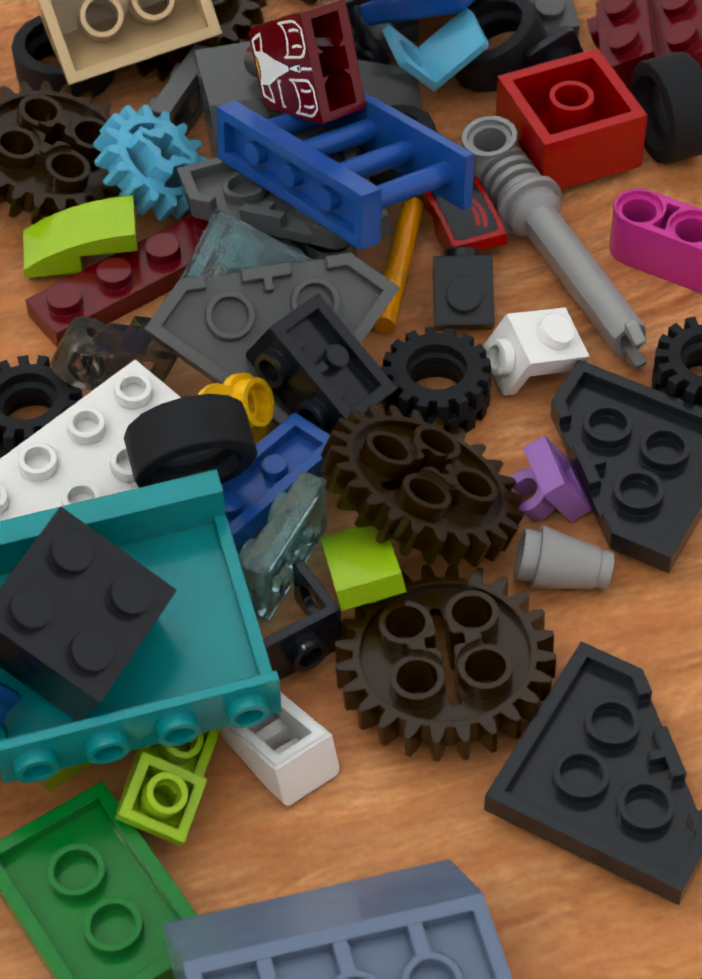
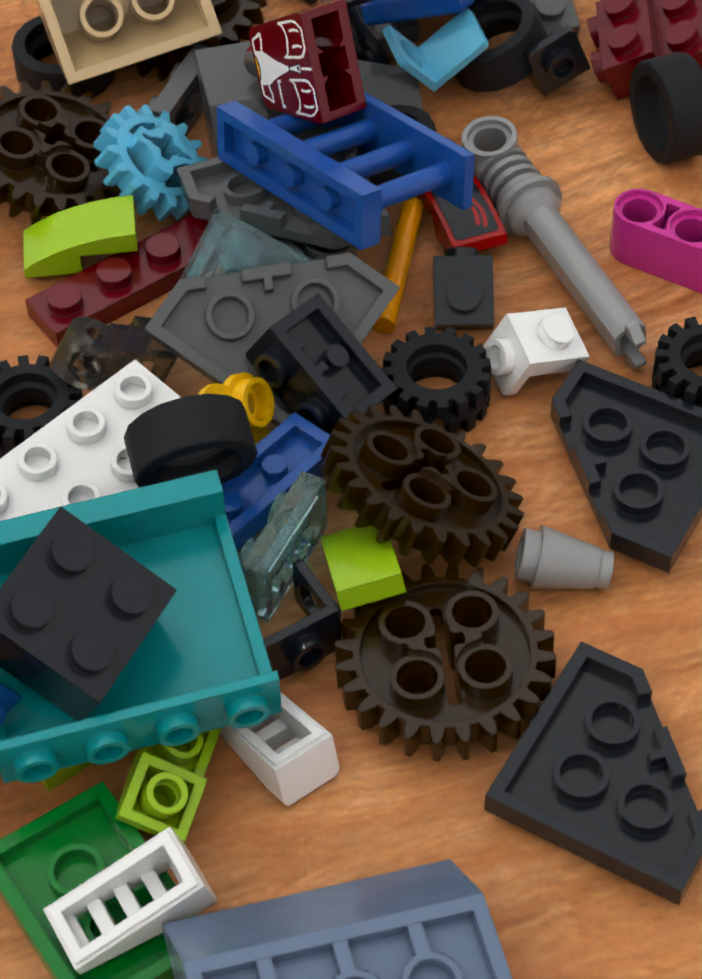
red brick [496,48,648,190] -> none
medium lavender tile [511,435,593,523] -> none
none -> white slope [43,827,218,975]

